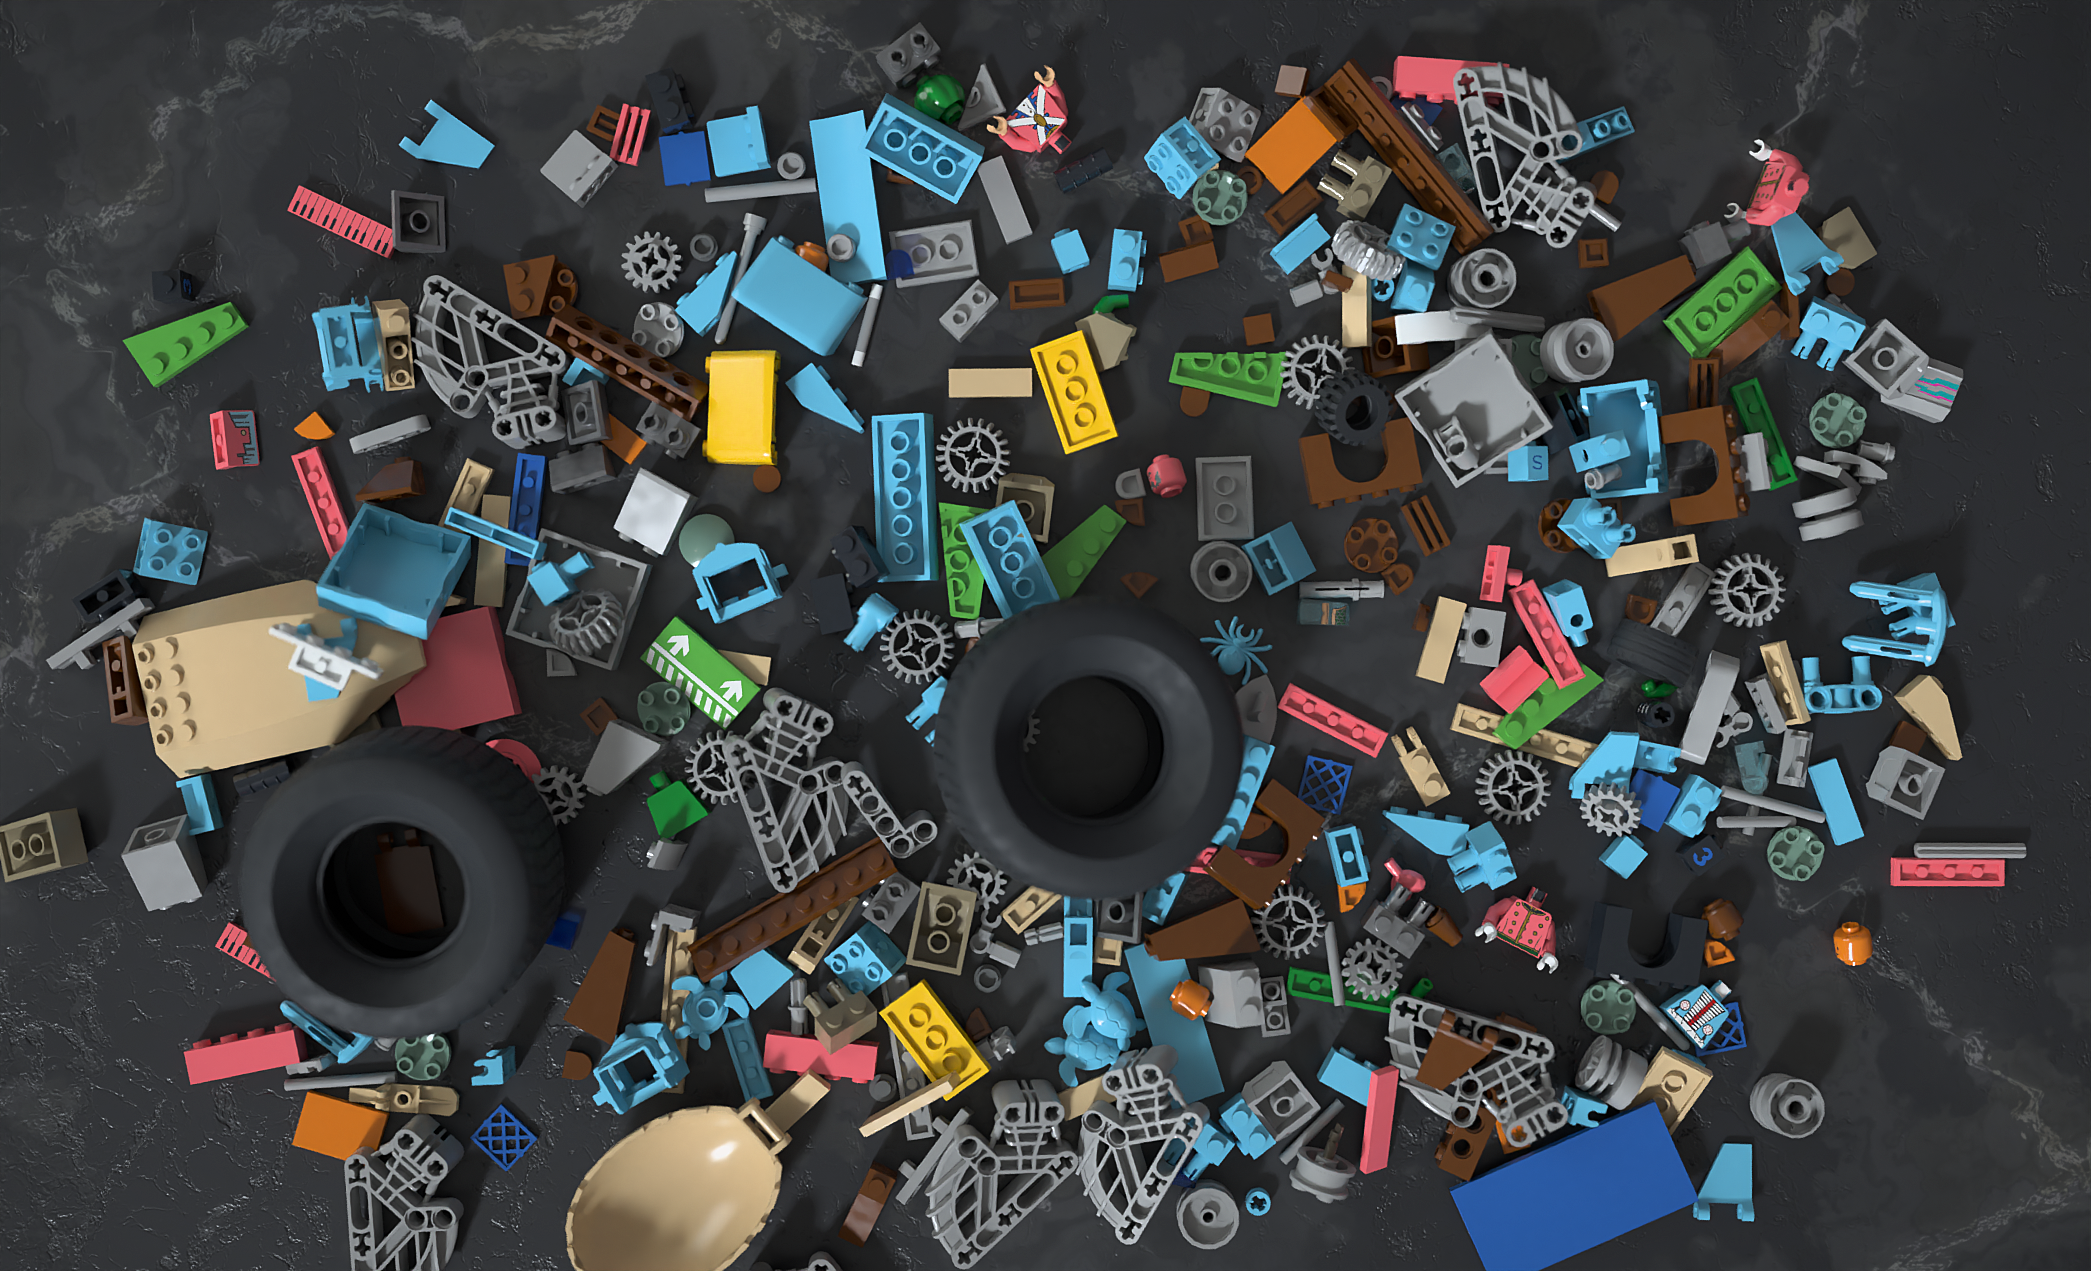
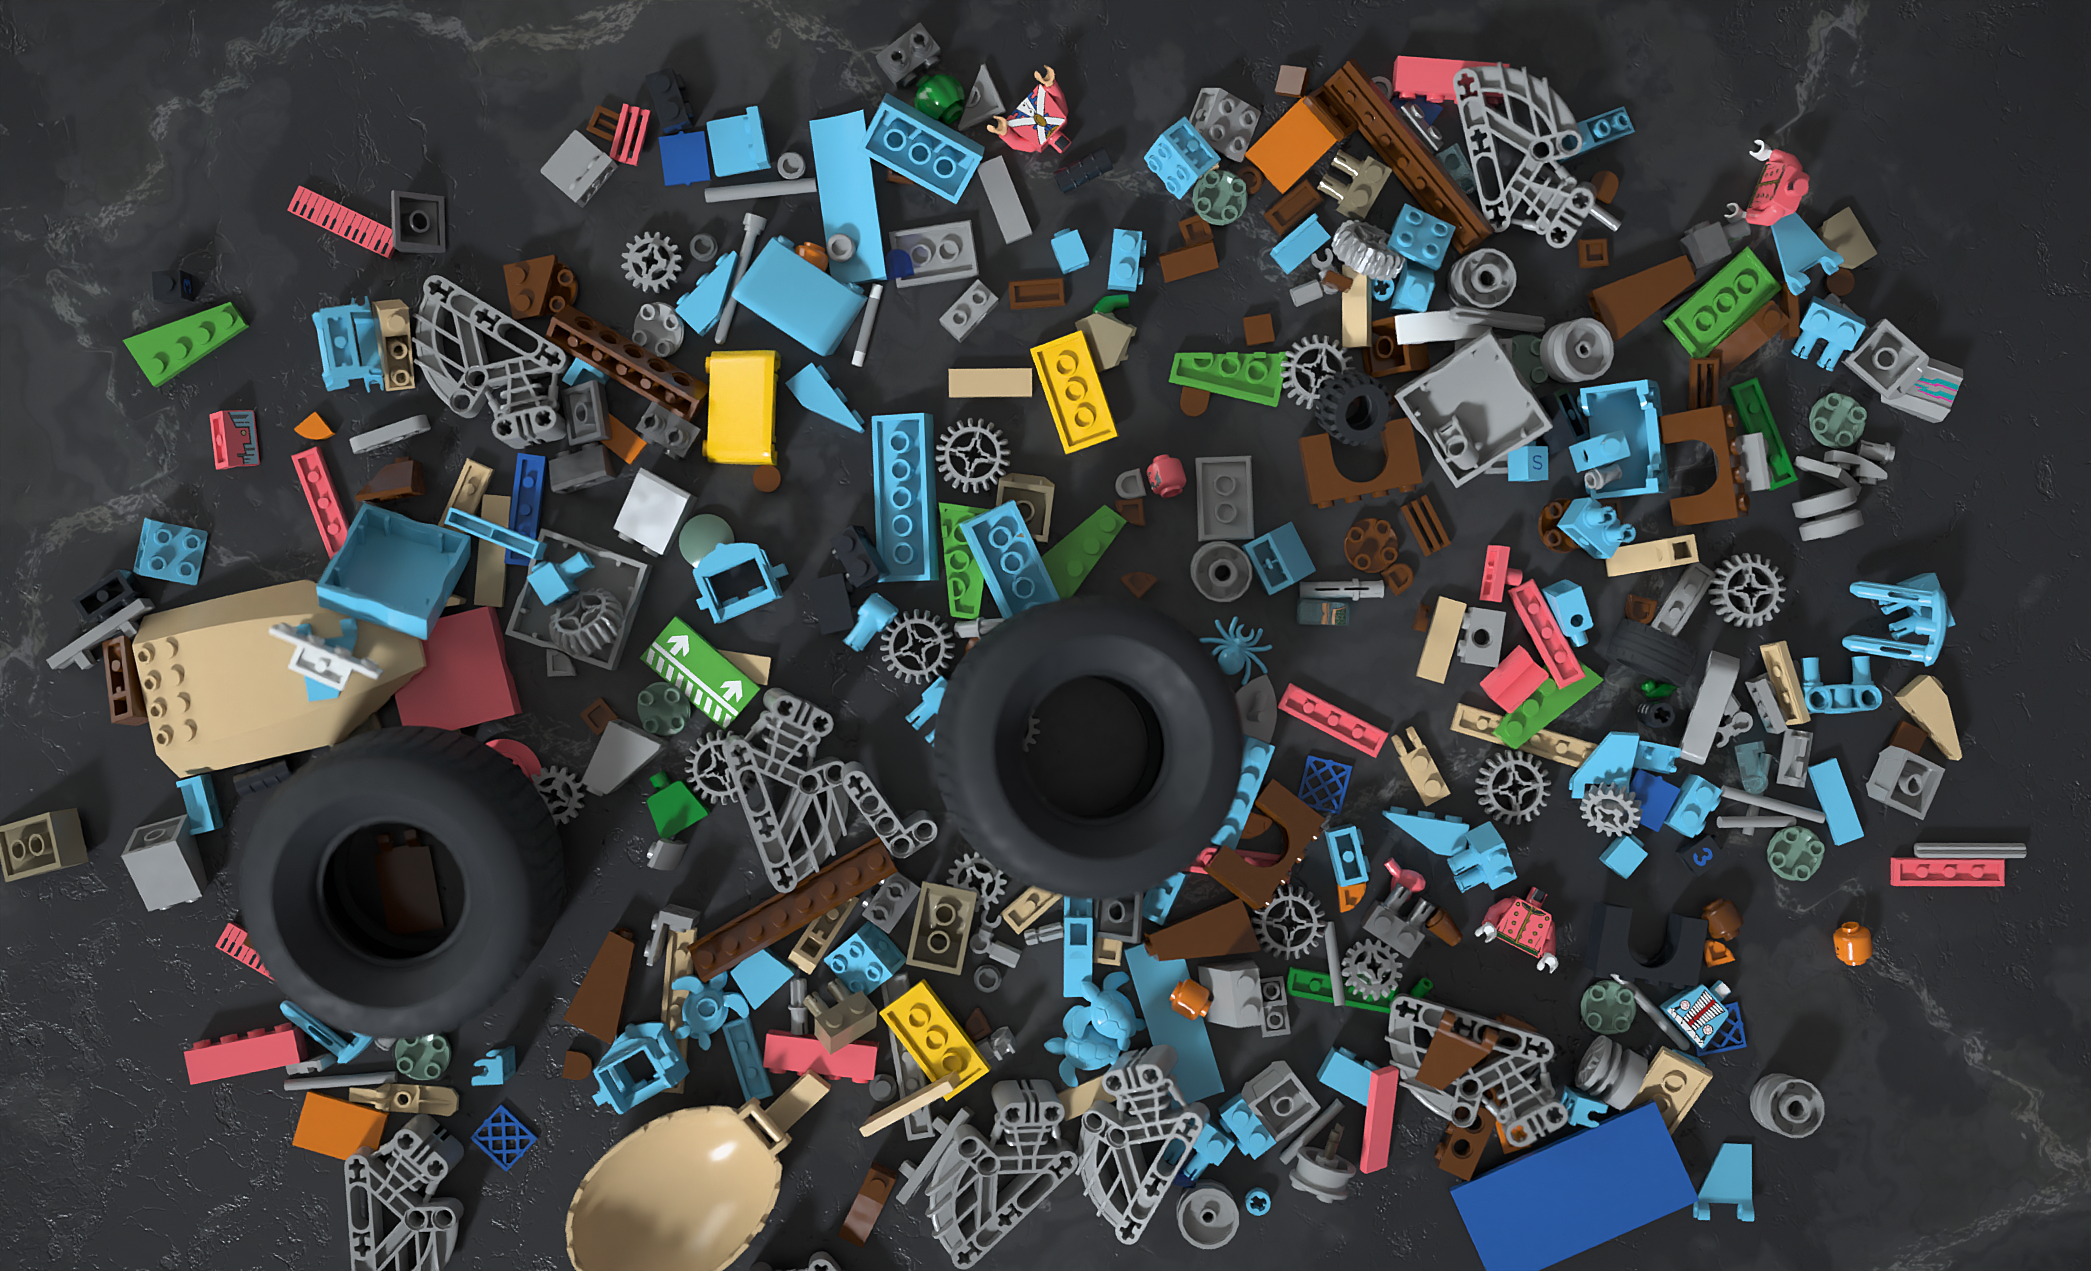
medium azure flag [399,100,495,169] -> none
clear blue tile [545,917,579,950] -> none

